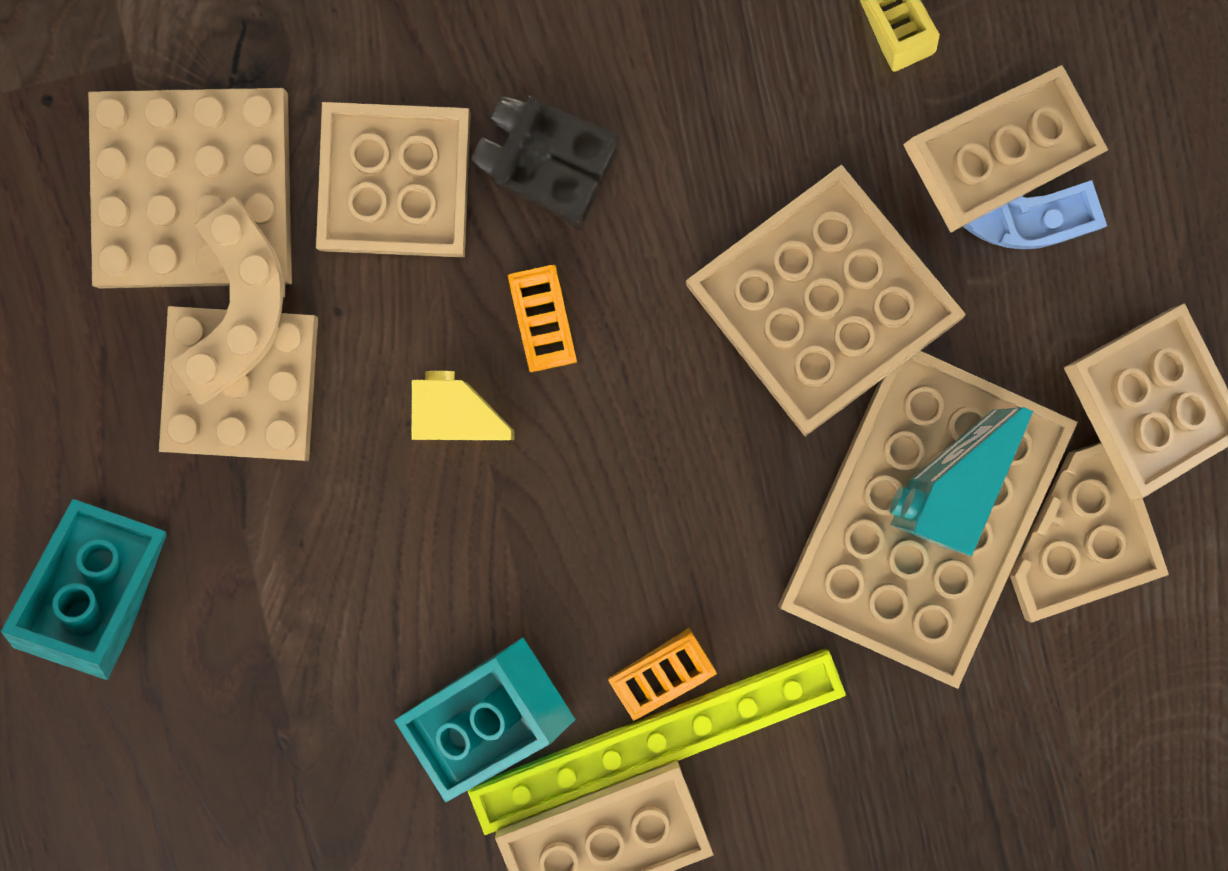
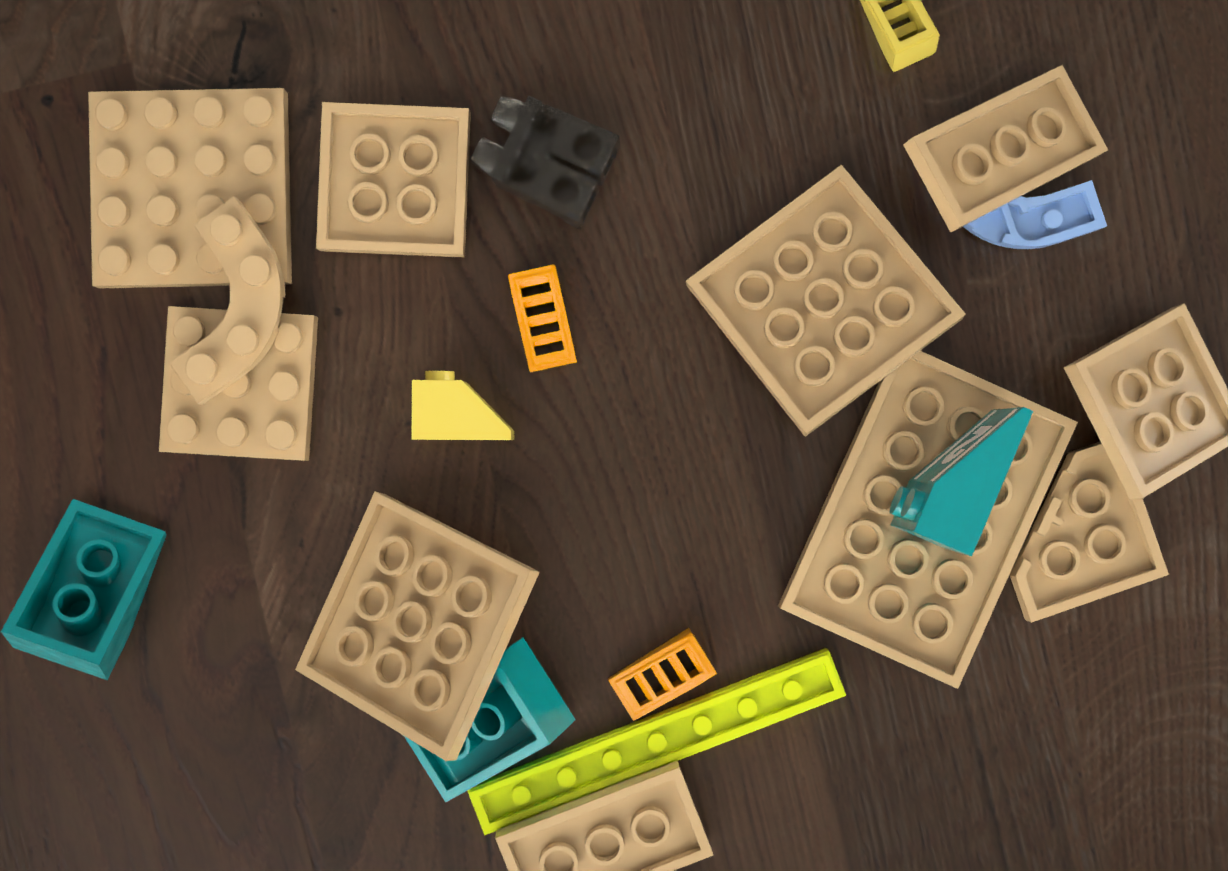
none -> tan plate [295,491,540,761]

